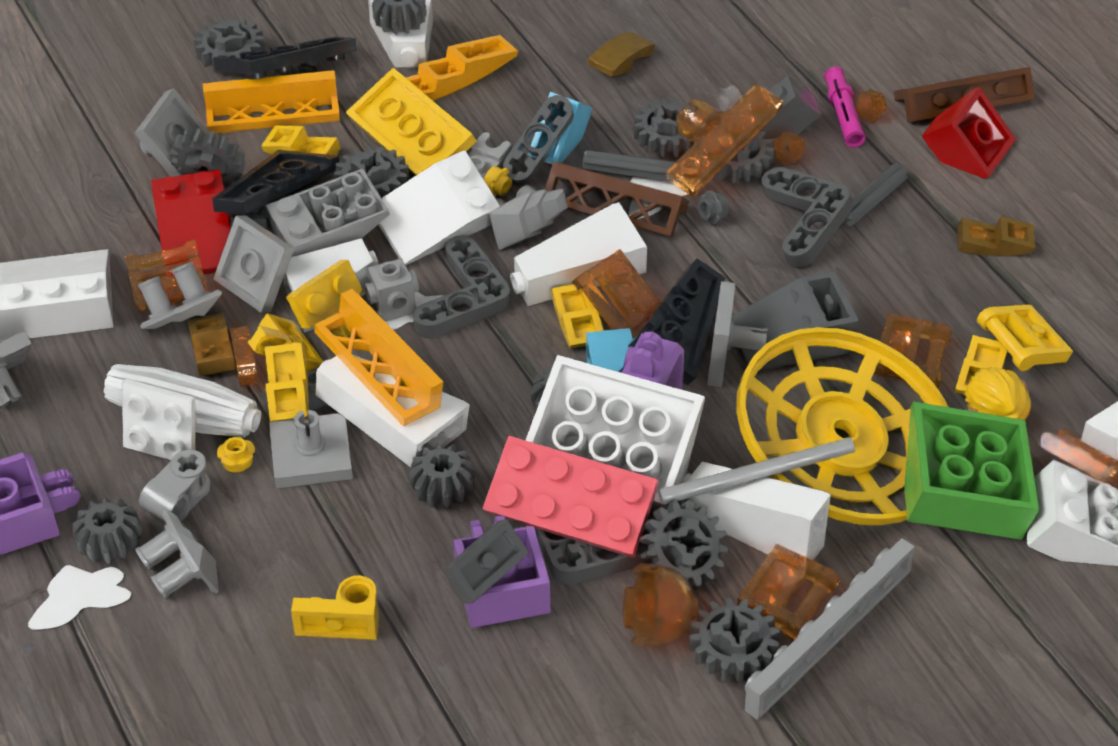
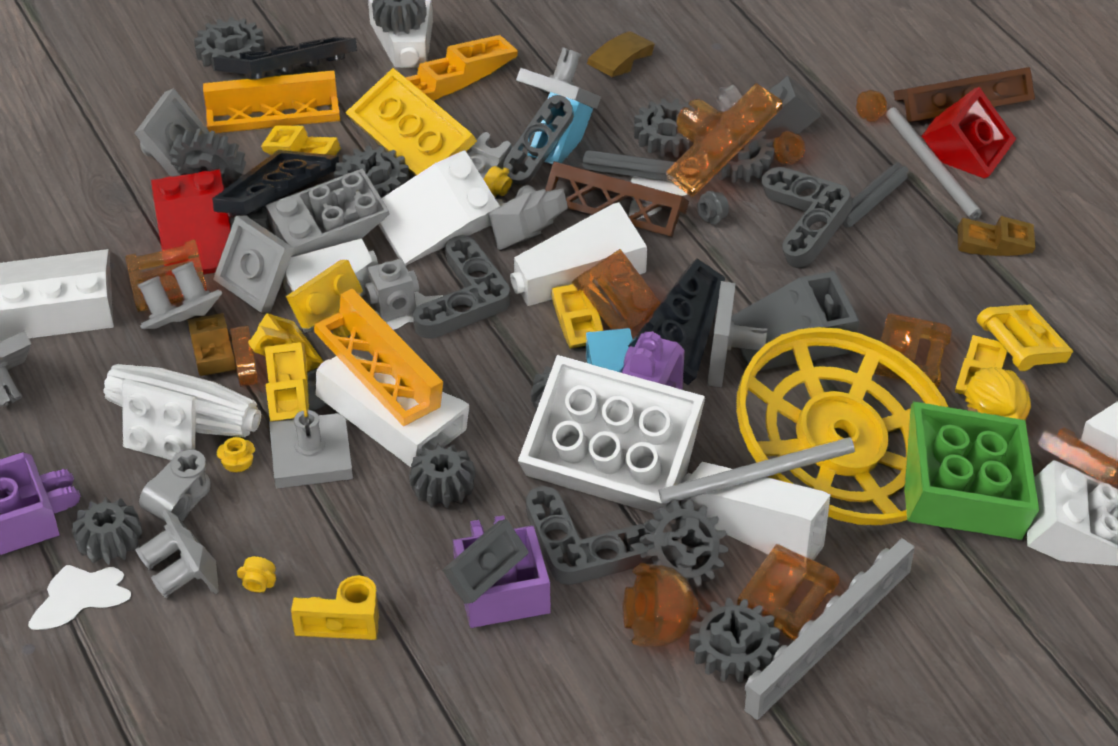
coral plate [482,436,660,558] -> none
dark pink pin [824,66,866,147] -> none
none -> yellow plate [237,557,276,593]
none -> light grey tile [516,47,601,109]
none -> light grey piece [886,108,982,220]

